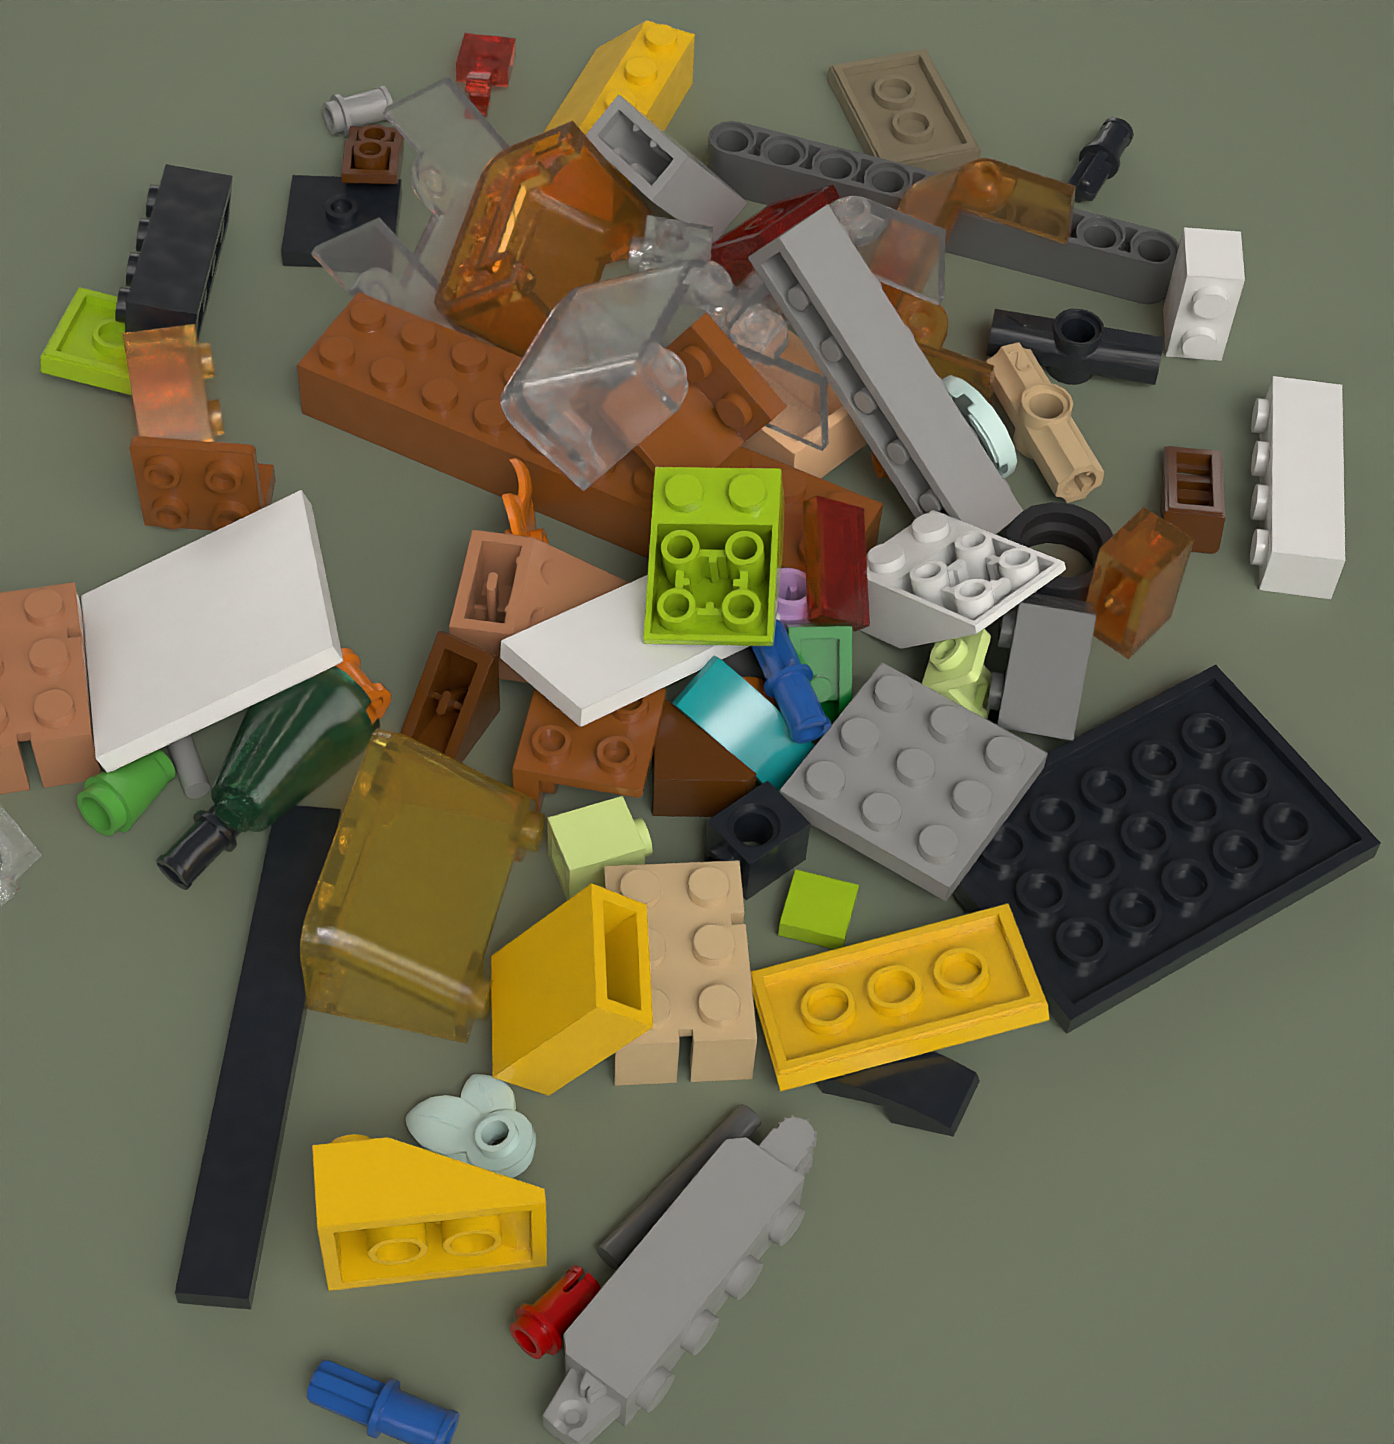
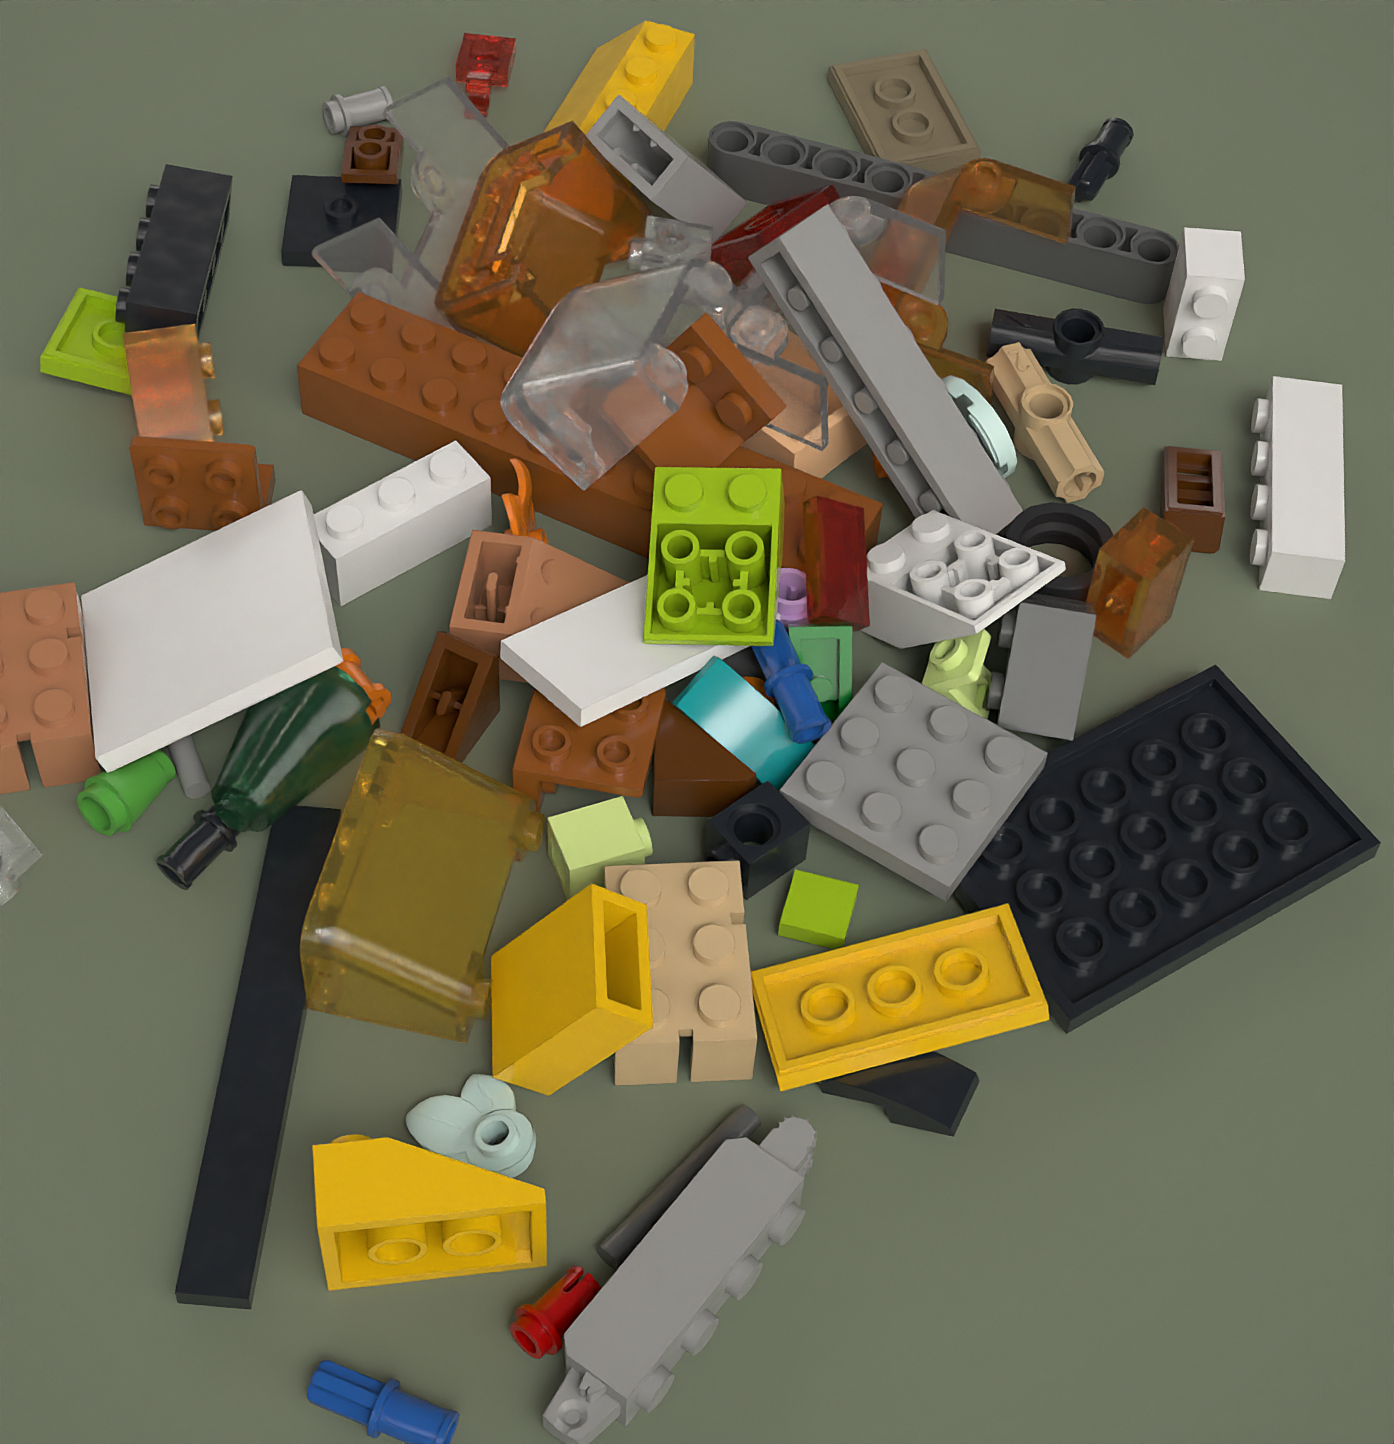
none -> white brick [314,441,492,606]

